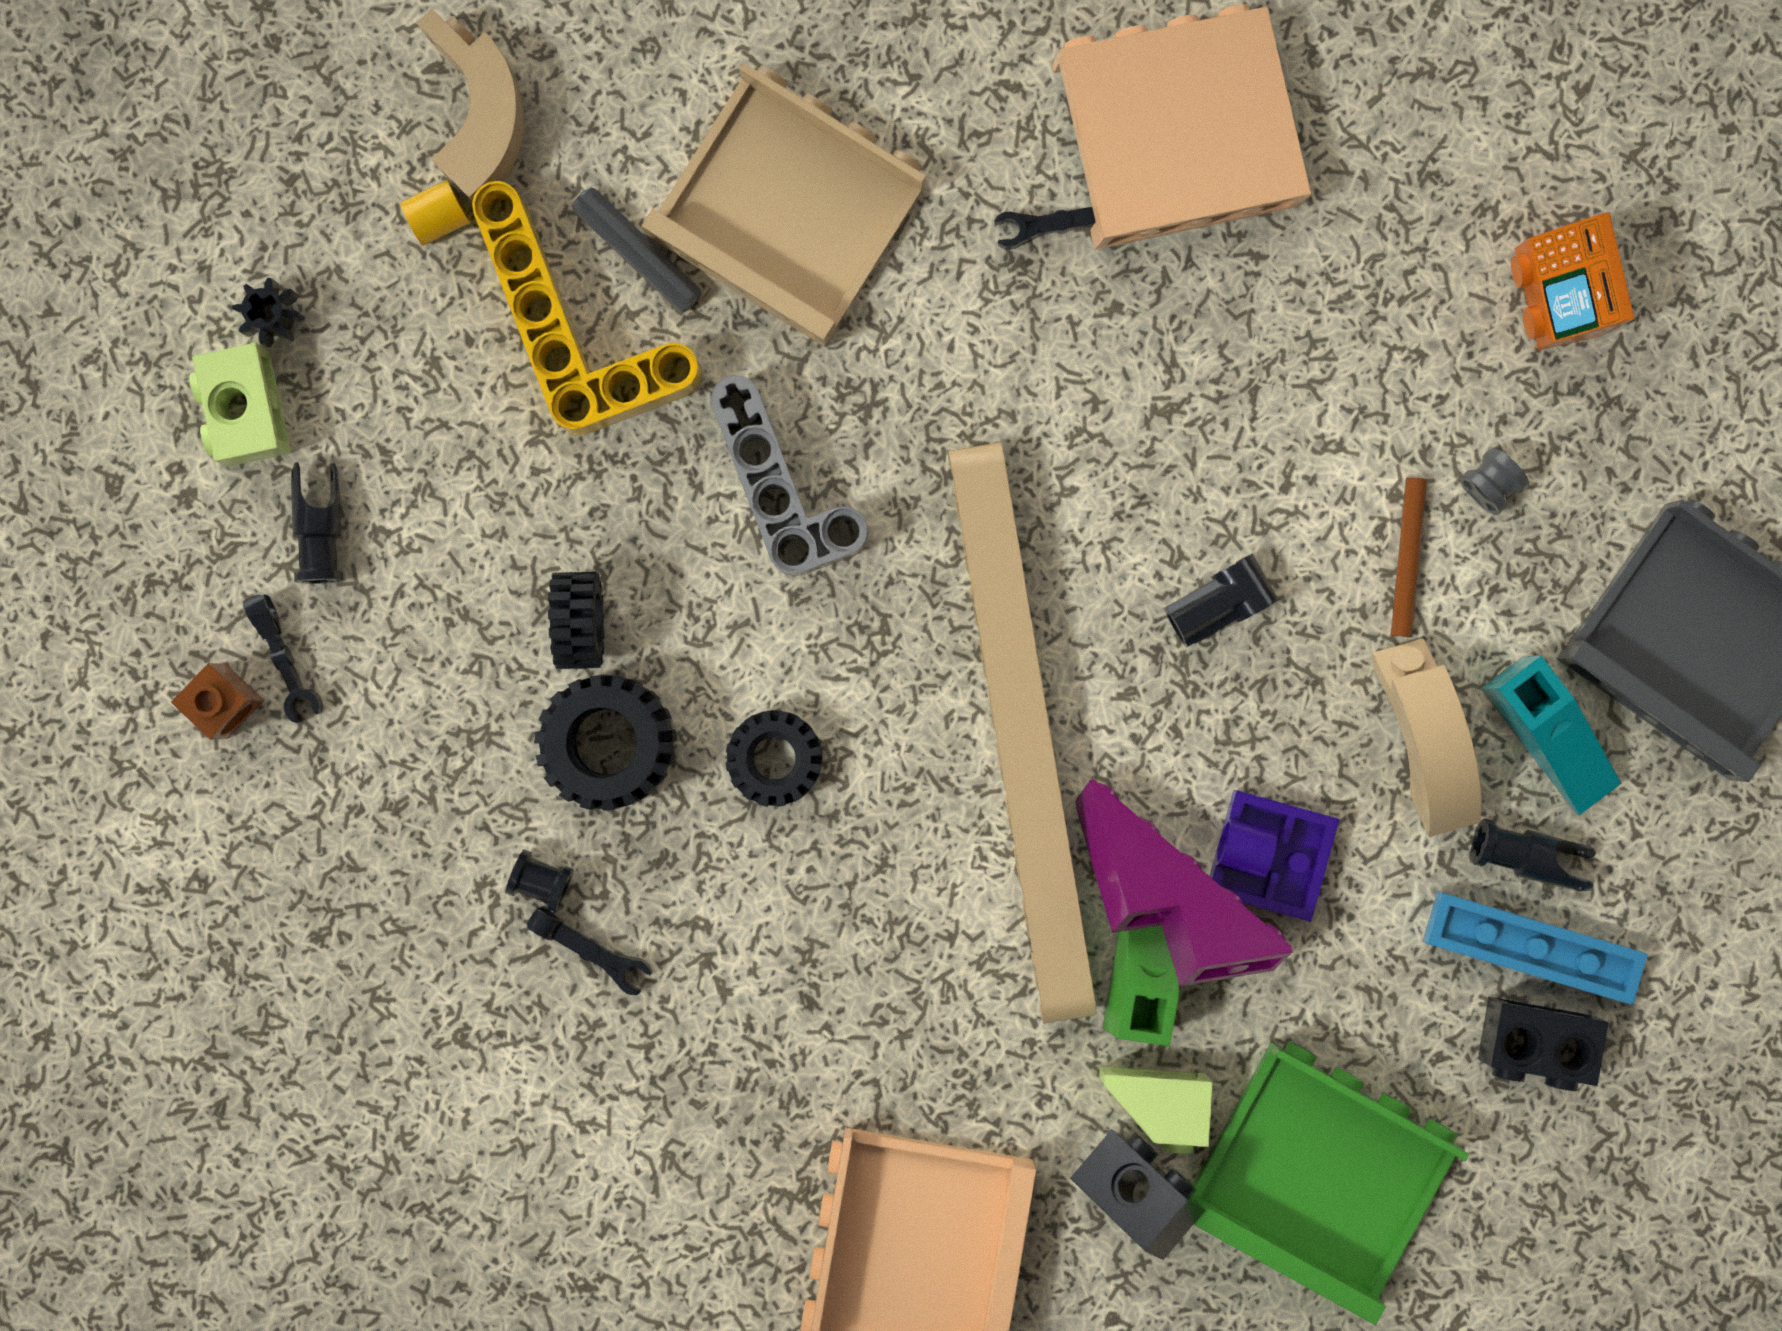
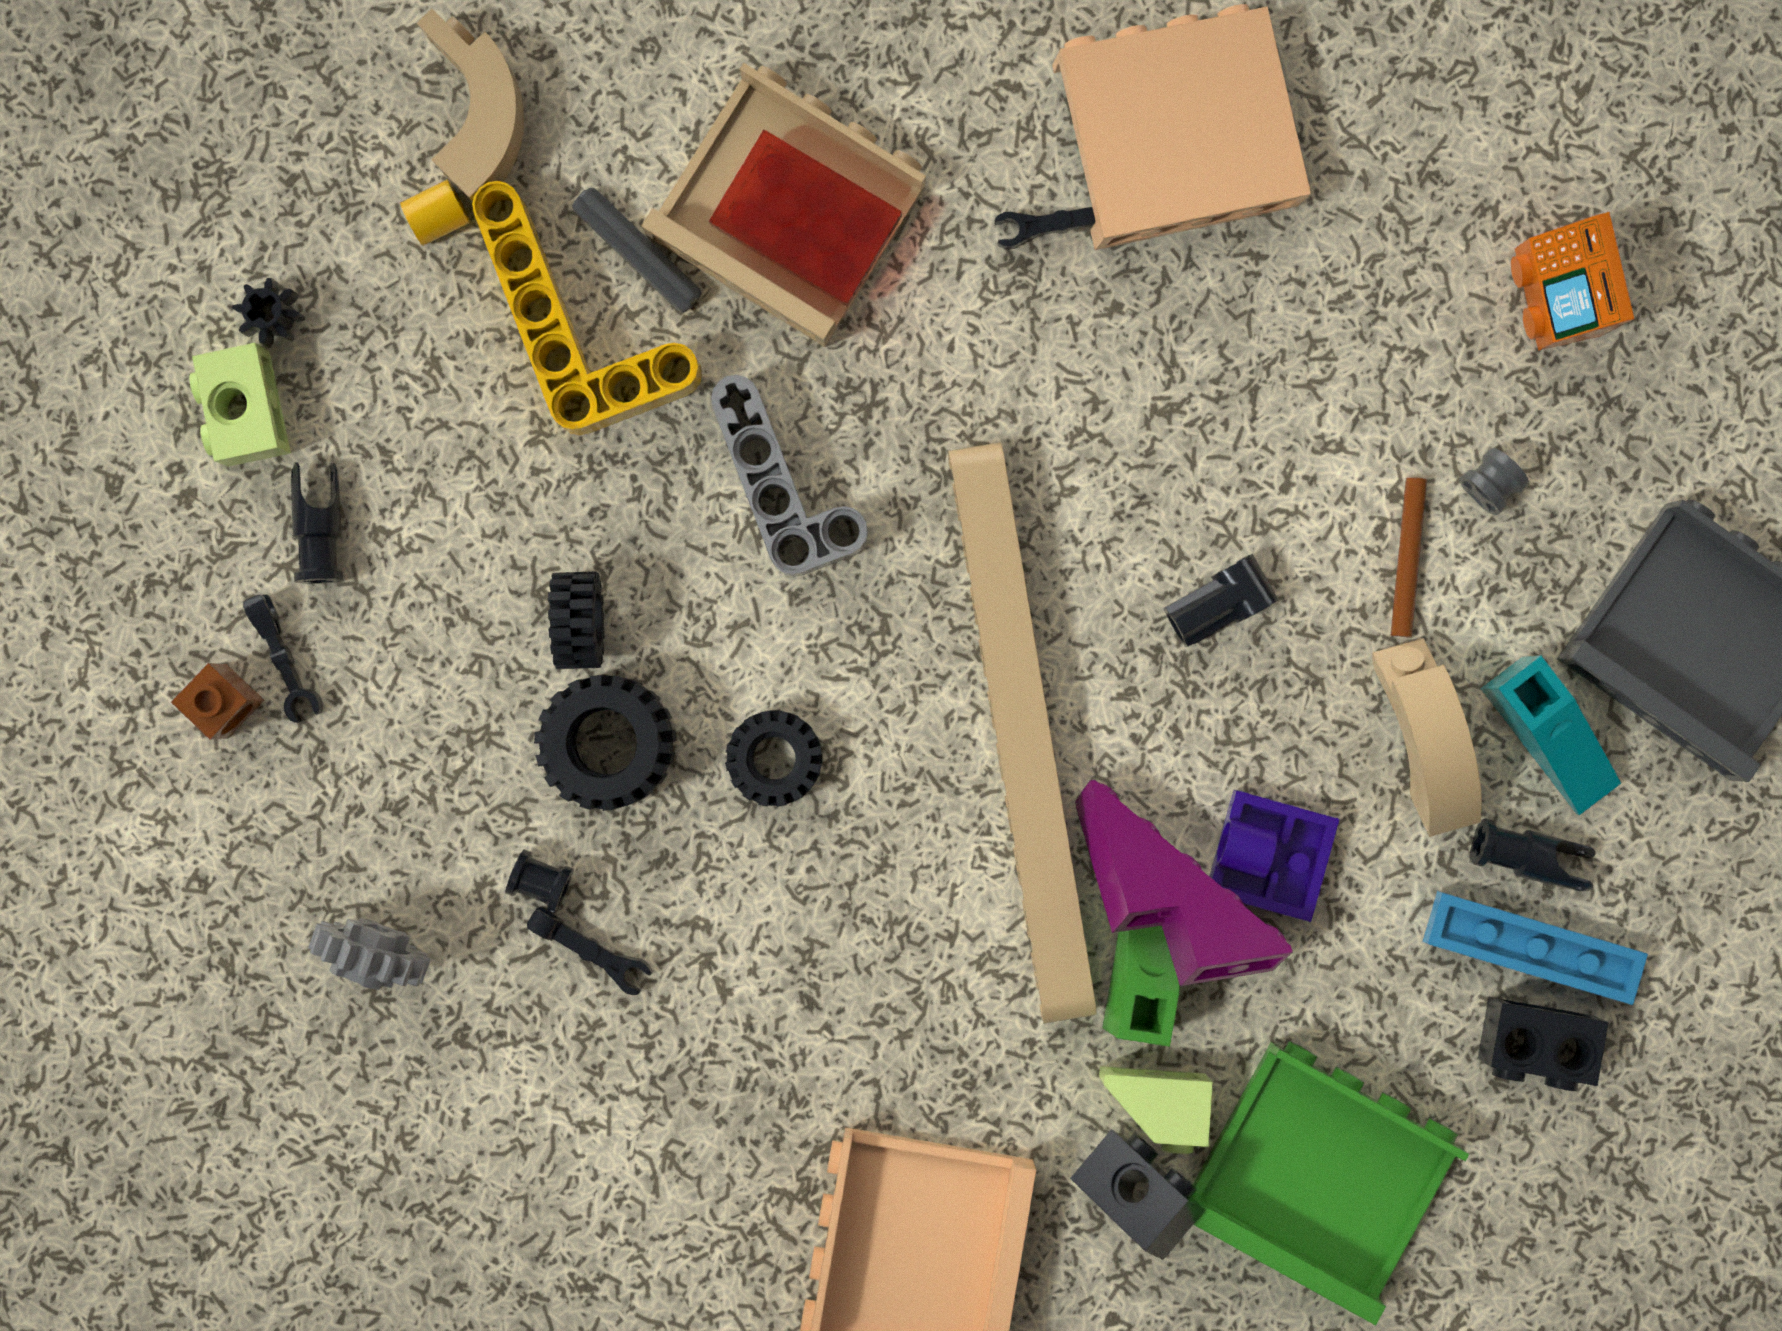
none -> light grey gear [308,918,431,990]
none -> clear red plate [709,129,902,307]

